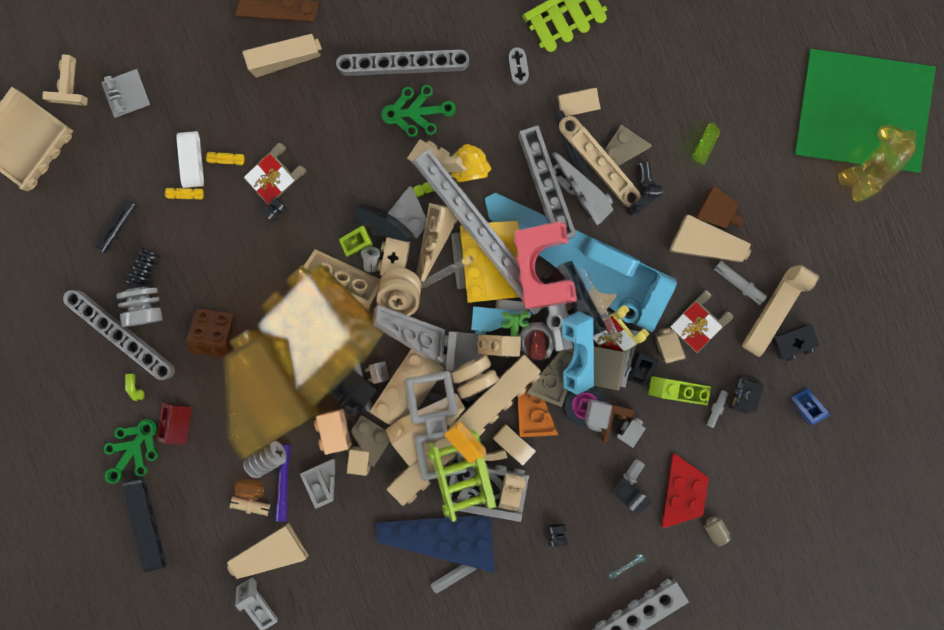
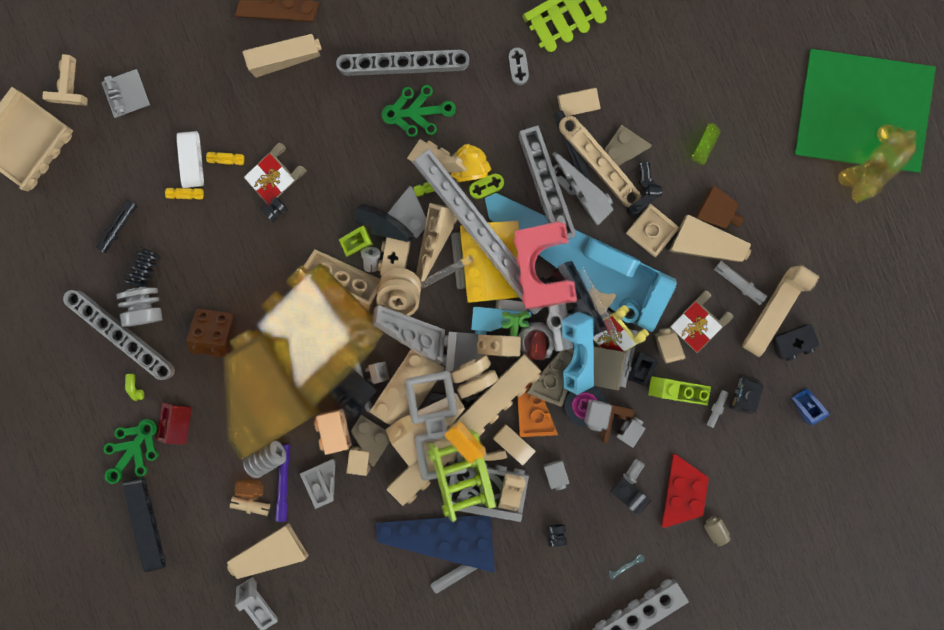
none -> lime beam [469,174,504,199]
none -> light grey brick [543,459,570,491]
none -> tan plate [625,204,680,258]

